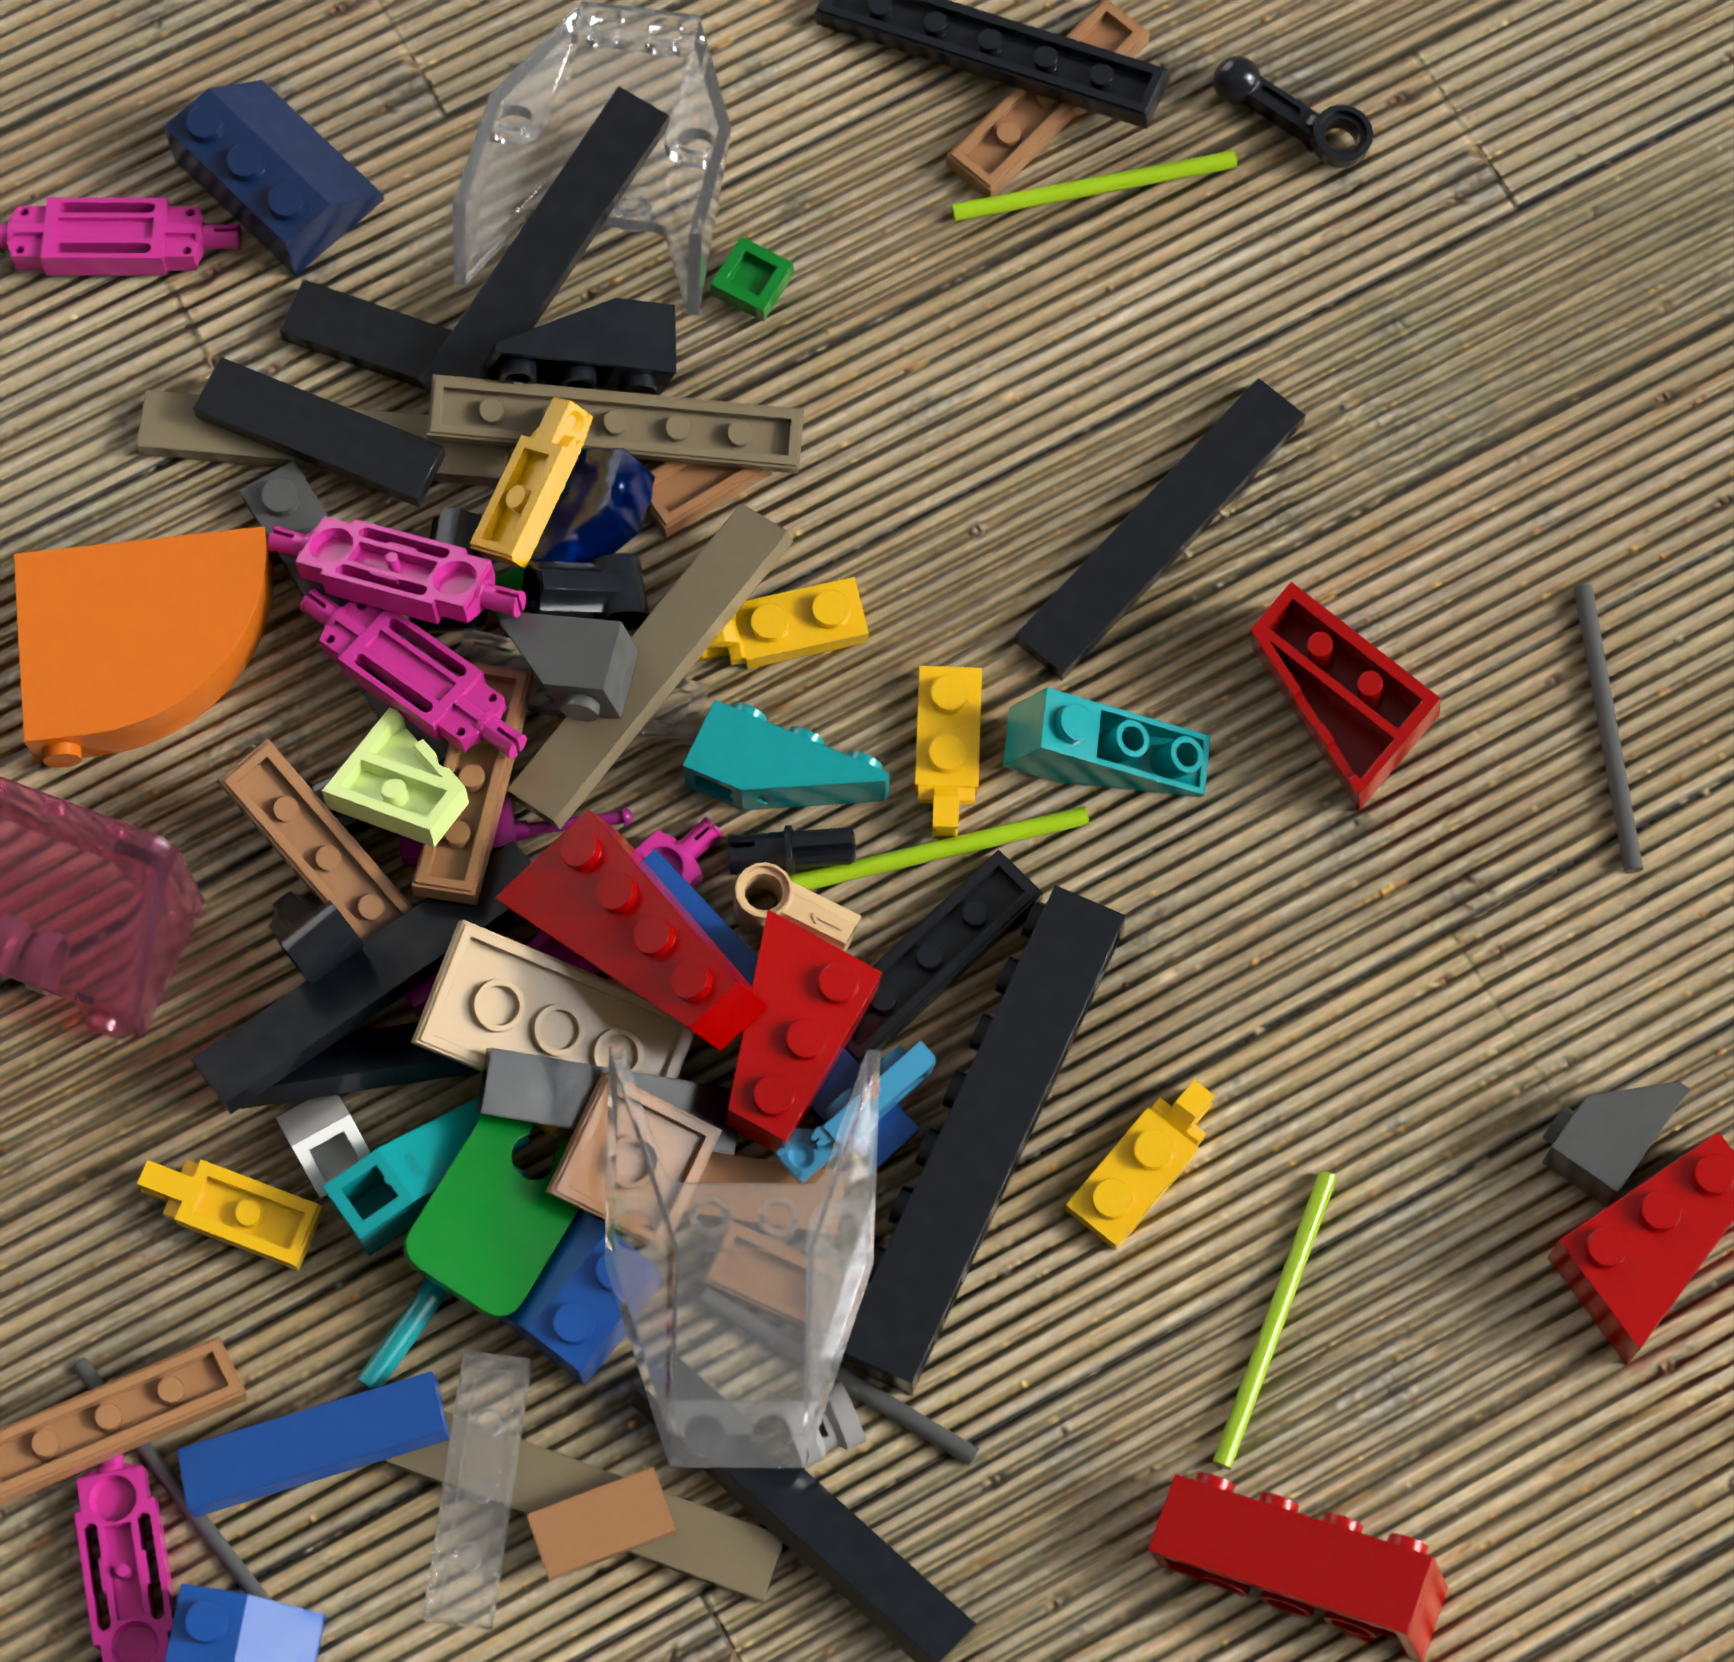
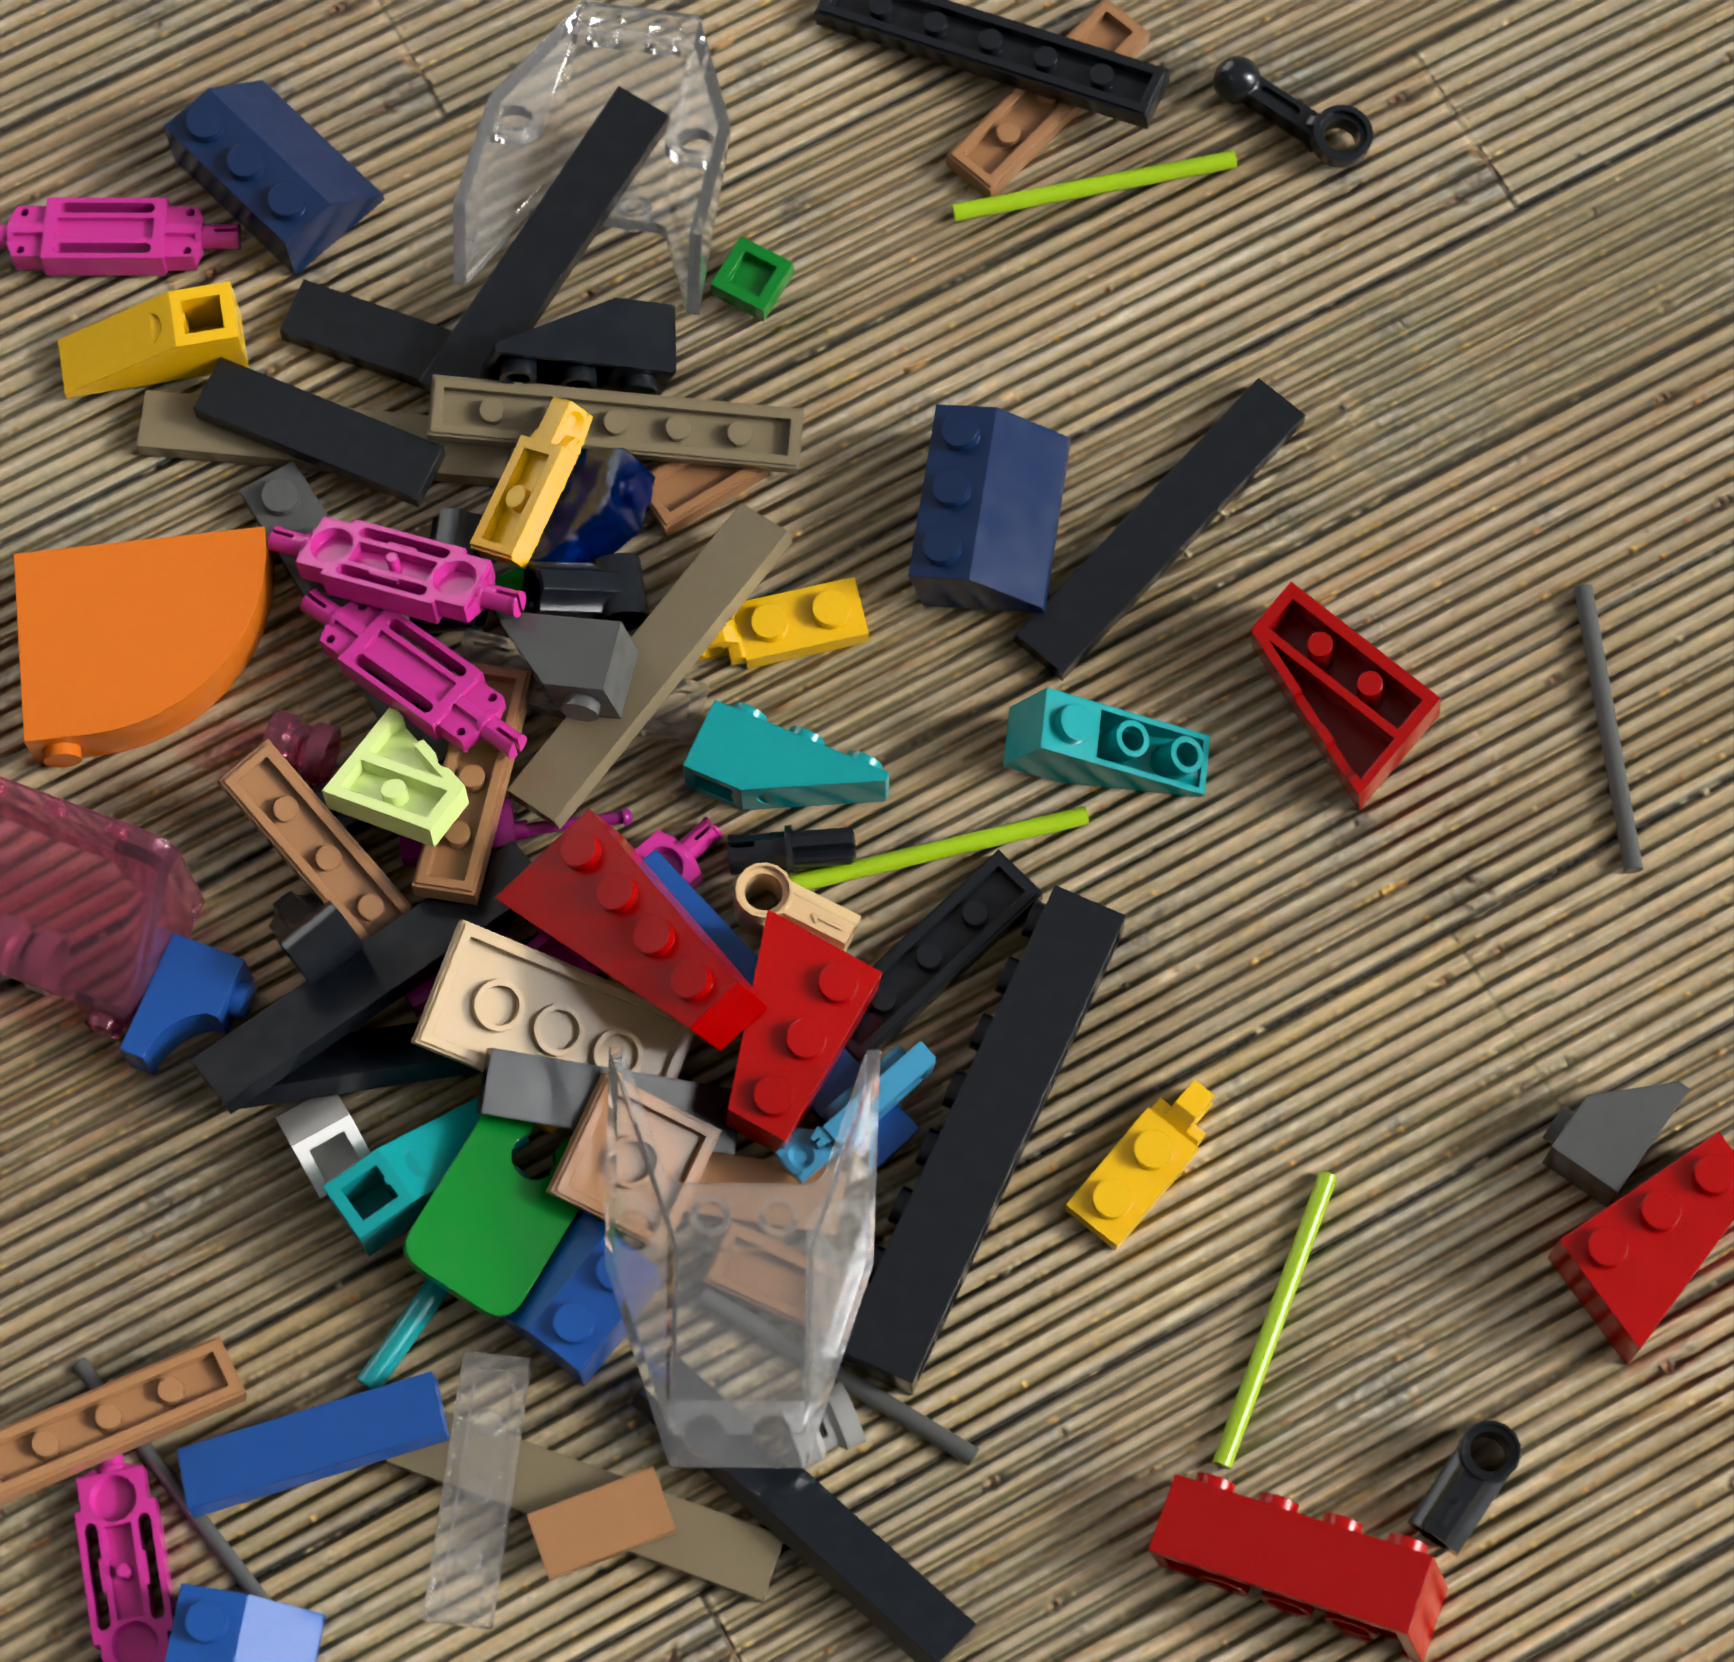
yellow hinge [137,1159,324,1271] -> none
yellow hinge [915,666,982,839] -> none
none -> yellow slope [58,281,249,398]
none -> blue arch [119,933,256,1075]
none -> clear pink wheel [262,710,341,785]
none -> dark blue slope [908,404,1071,613]
none -> black piece [1407,1421,1521,1556]

